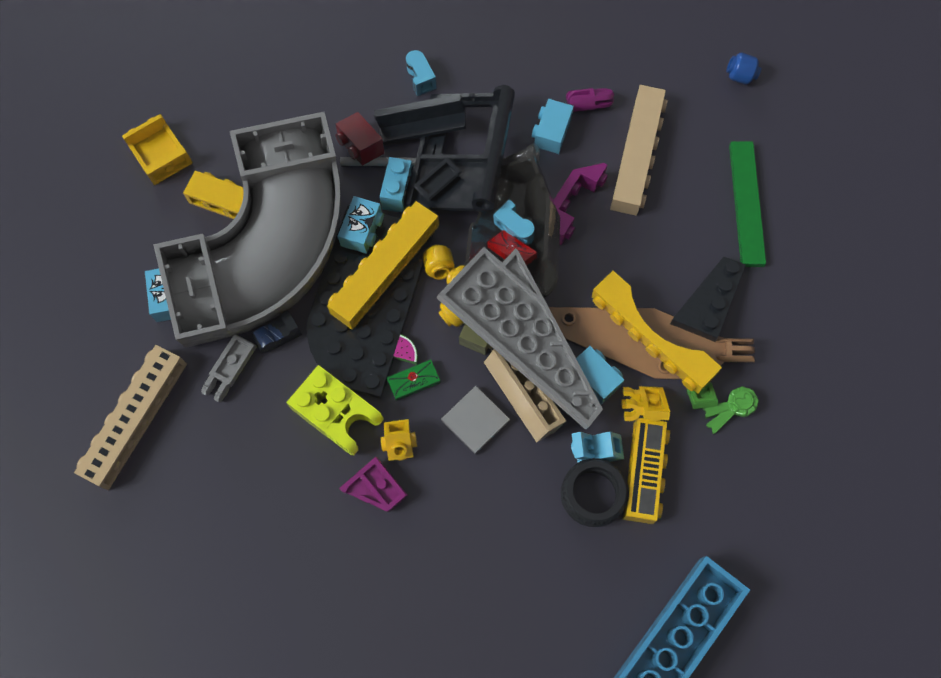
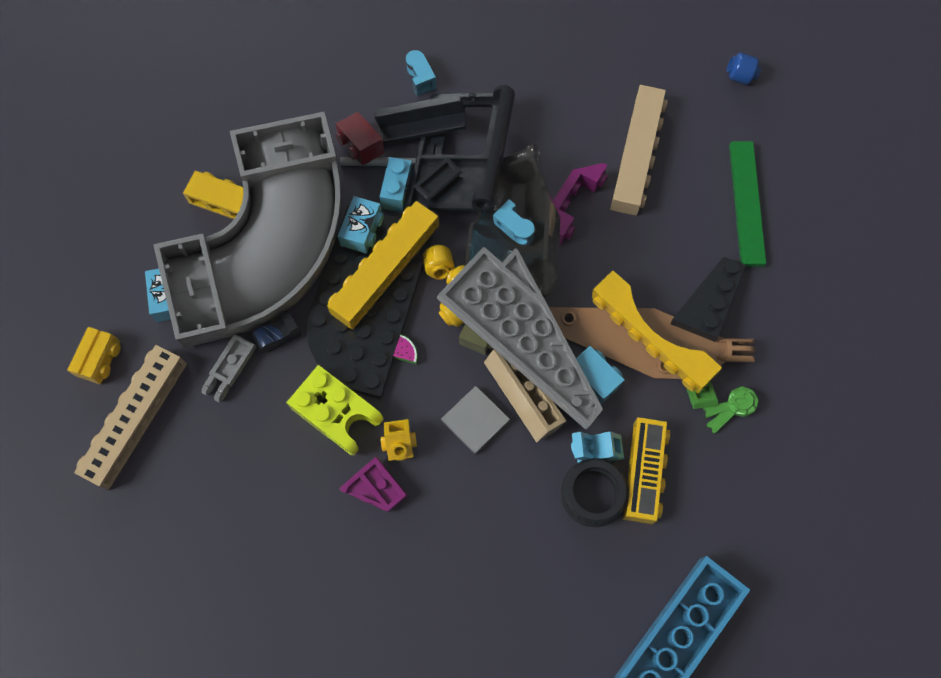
yellow panel [122,114,193,185] -> none
green tile [387,360,440,401] -> none
red tile [487,230,537,266] -> none
medium azure brick [532,99,574,154] -> none
magenta arm [566,88,614,112] -> none
yellow plate [621,386,670,422] -> none
none -> yellow brick [67,327,121,384]

